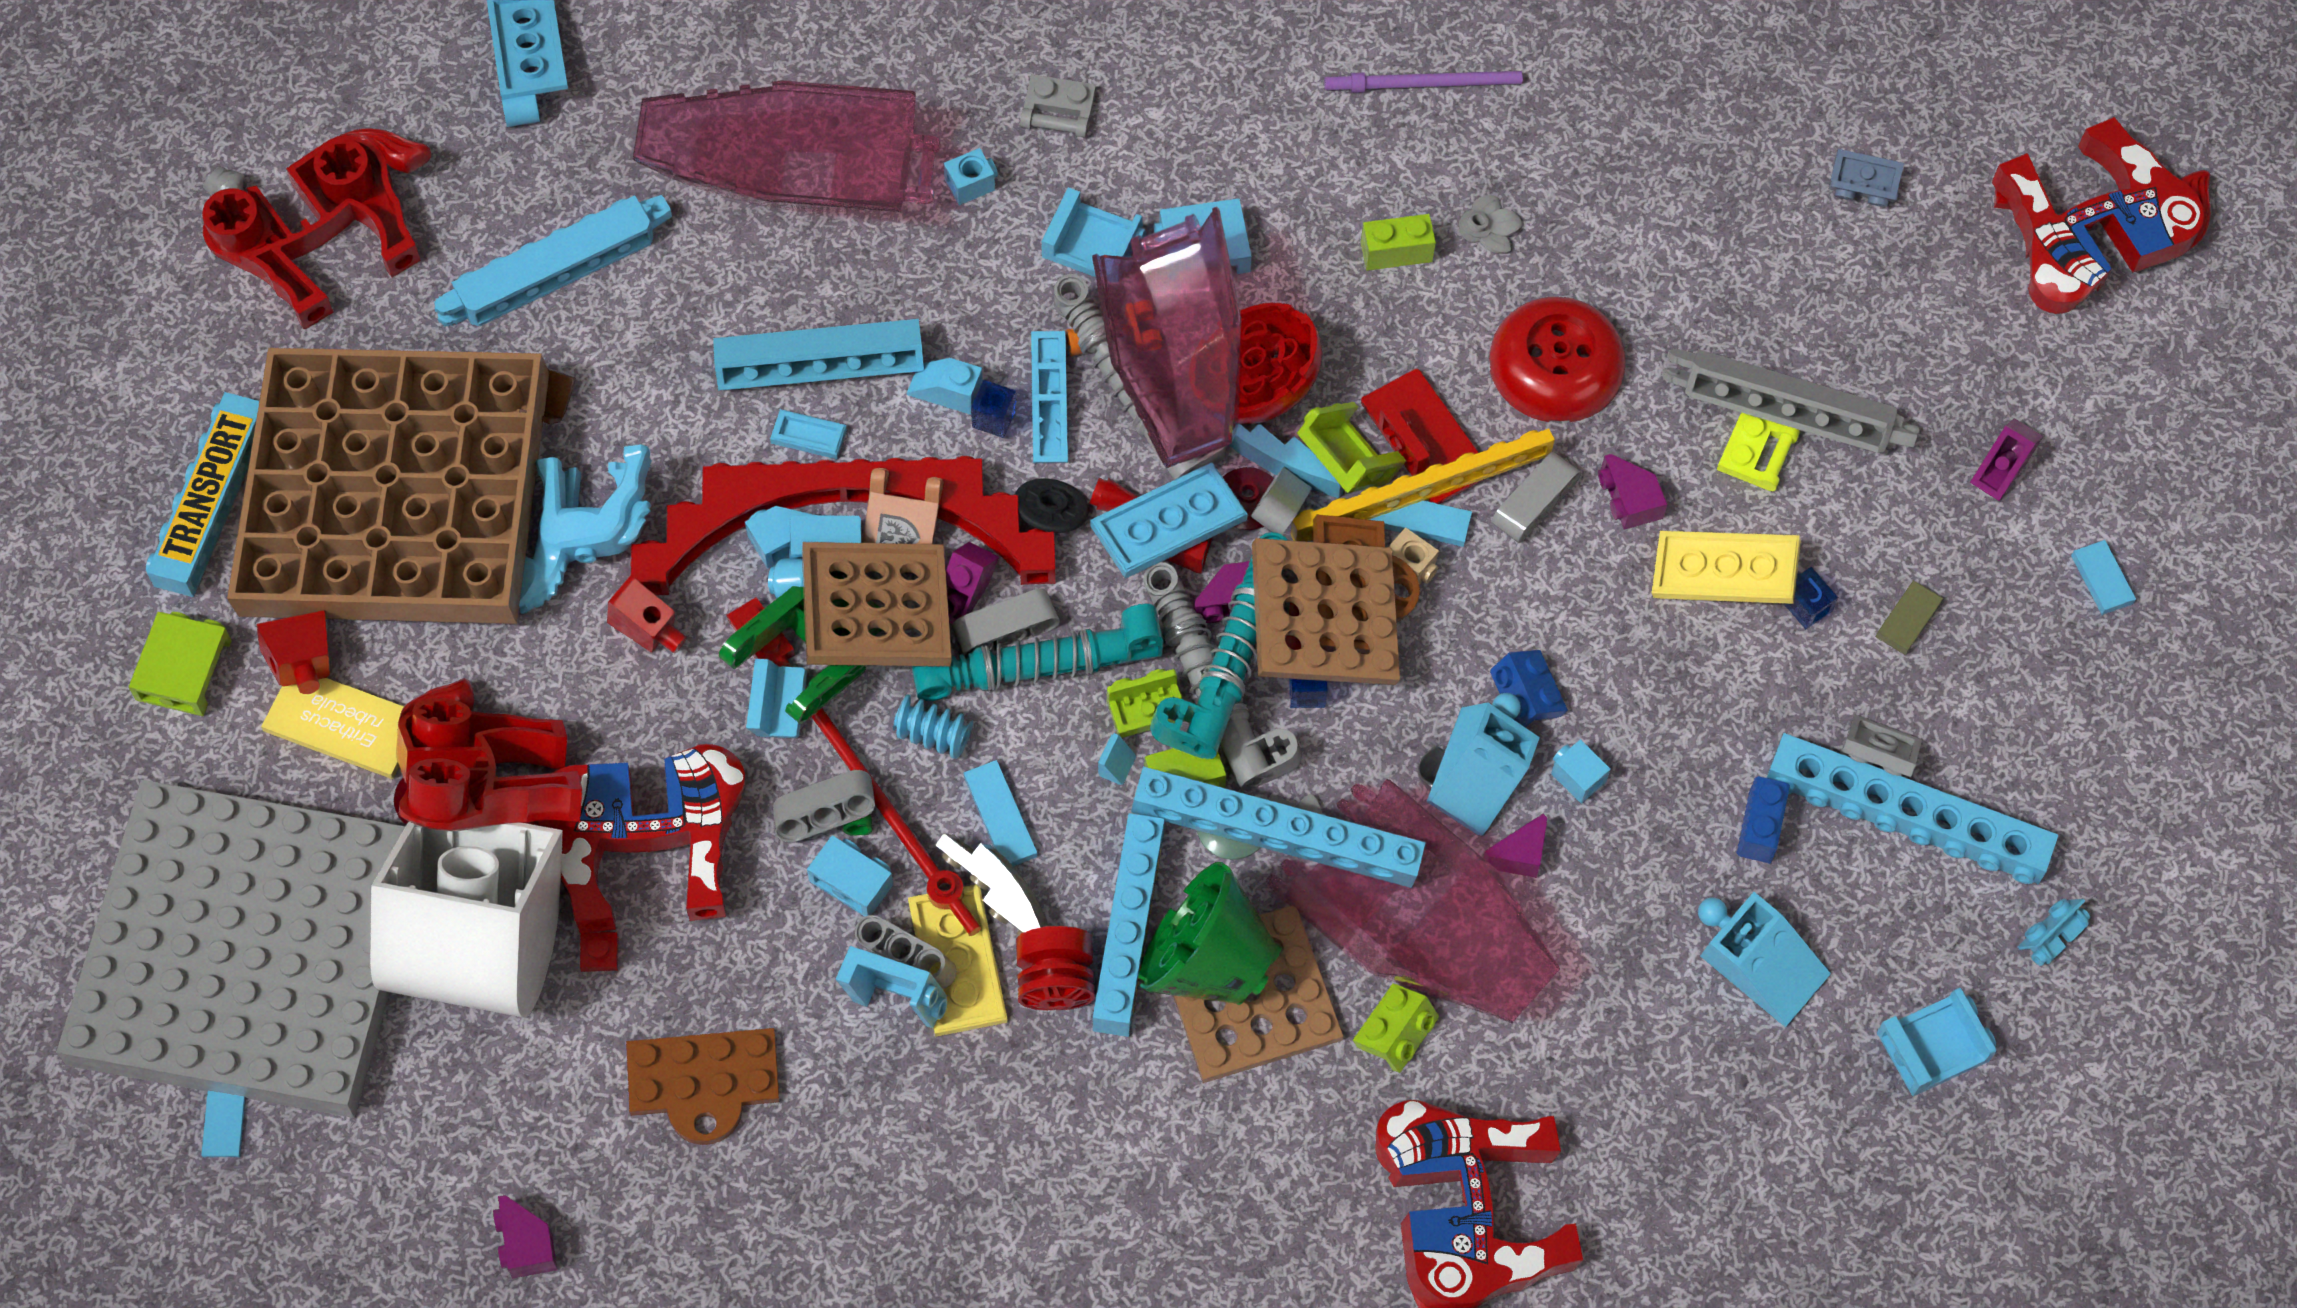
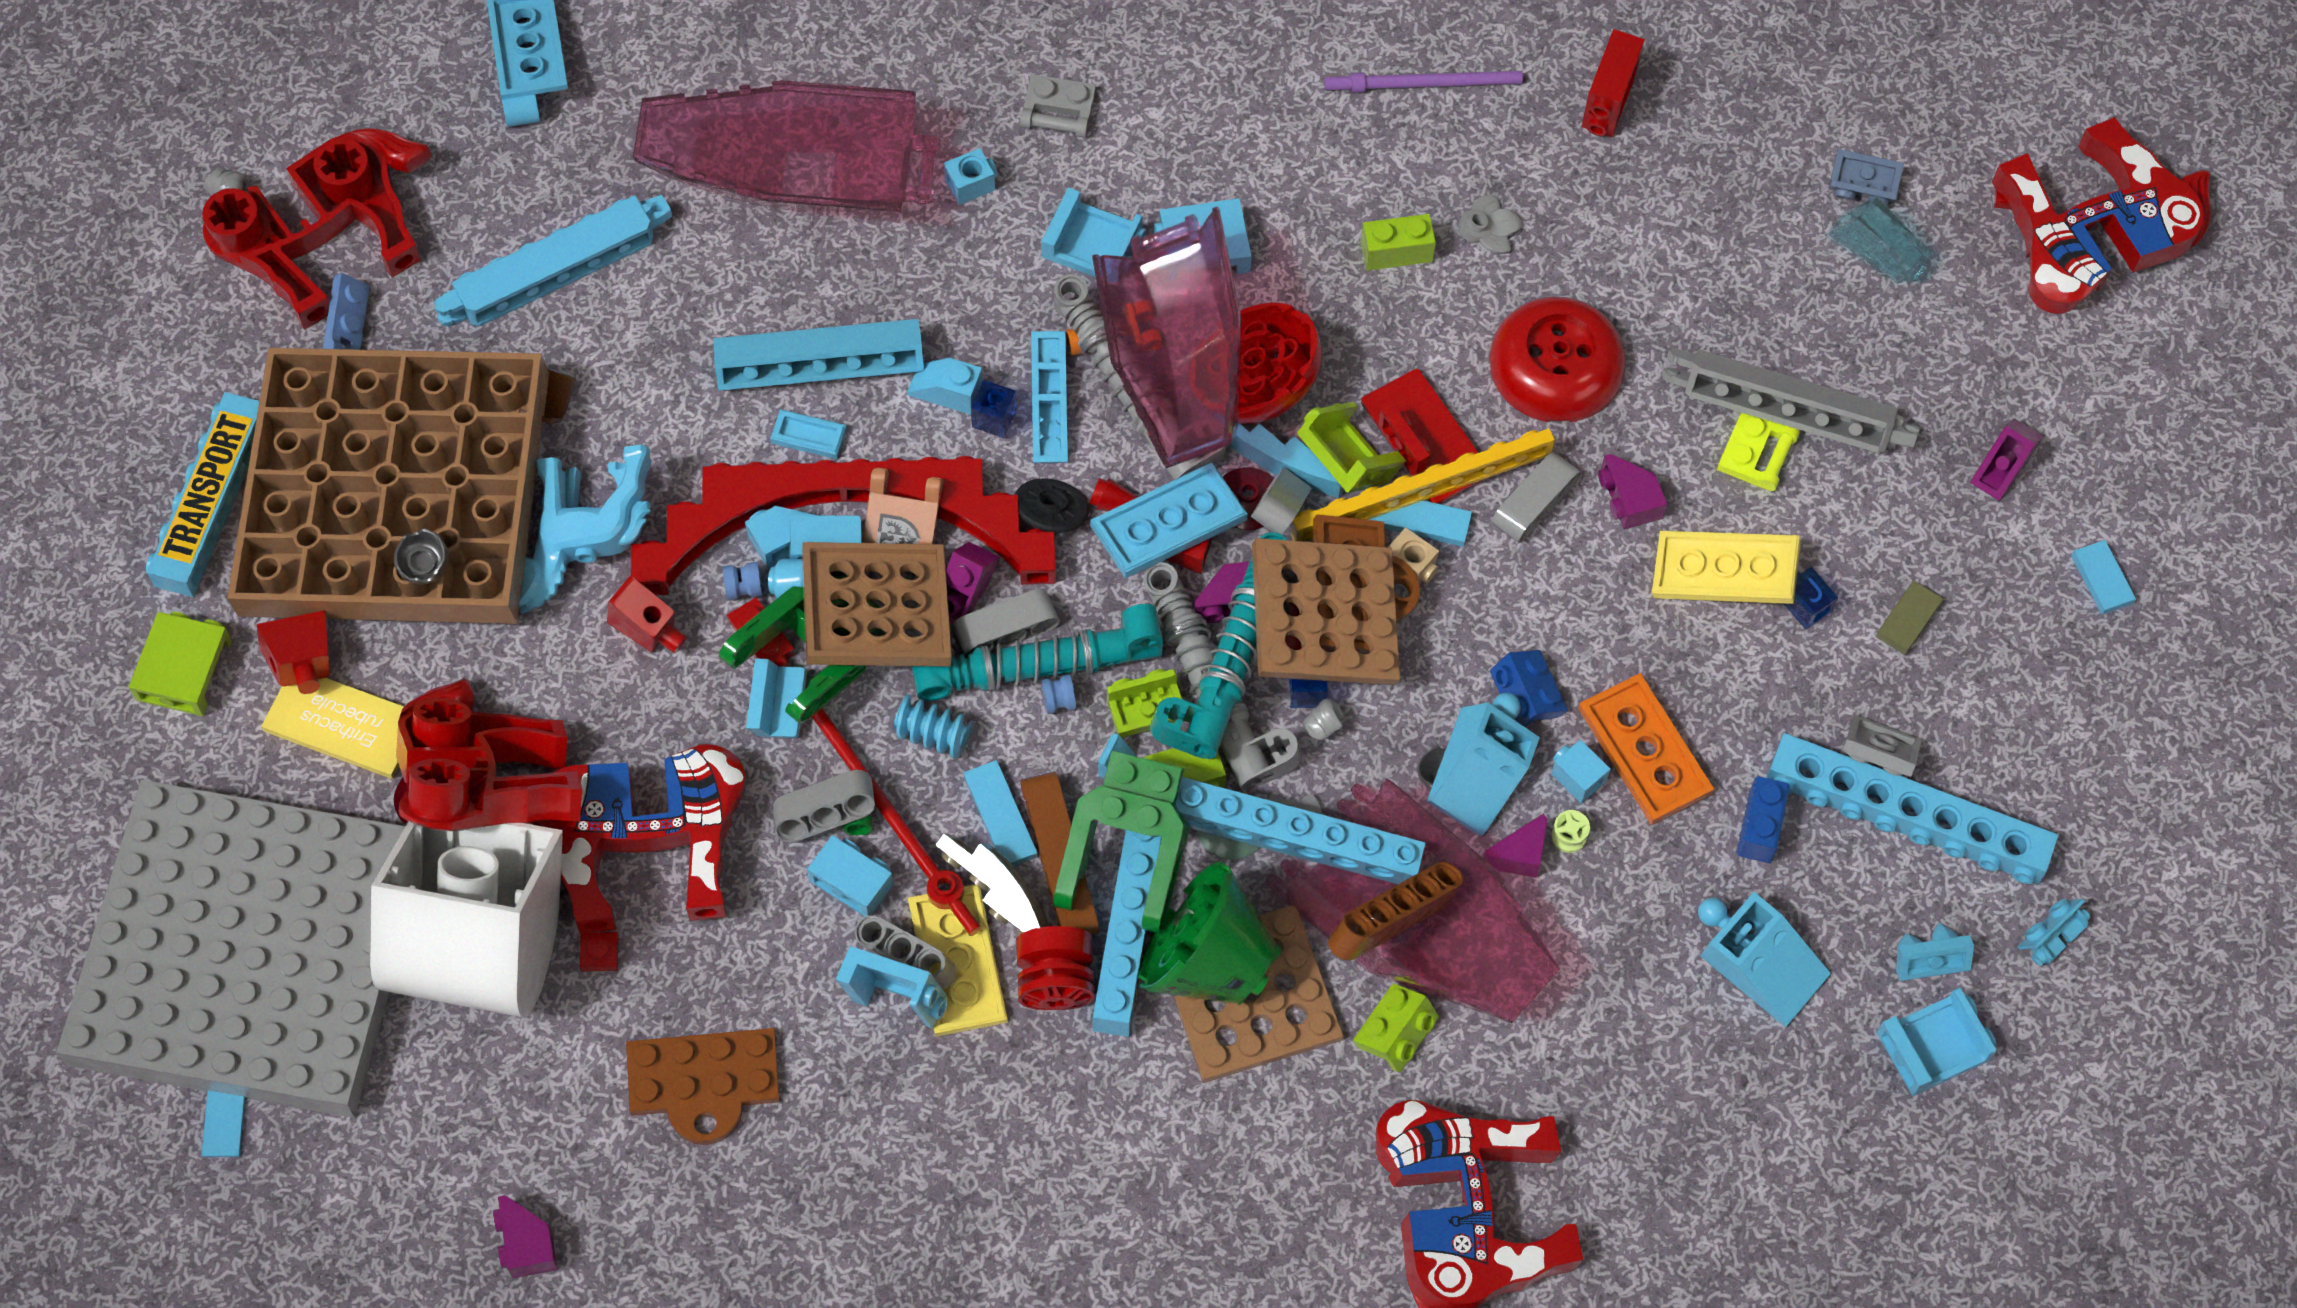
none -> medium blue plate [323,272,370,350]
none -> flat silver hair [394,528,449,585]
none -> medium blue wheel [722,562,762,601]
none -> dark orange beam [1020,771,1099,936]
none -> medium blue wheel [1041,674,1076,714]
none -> green plate [1053,751,1190,934]
none -> light grey arm [1302,698,1345,740]
none -> dark orange beam [1328,862,1463,961]
none -> yellowish green wheel [1551,810,1590,853]
none -> orange plate [1578,673,1714,825]
none -> red window [1581,29,1645,137]
none -> clear light blue slope [1825,197,1932,284]
none -> medium azure tile [1896,923,1974,981]

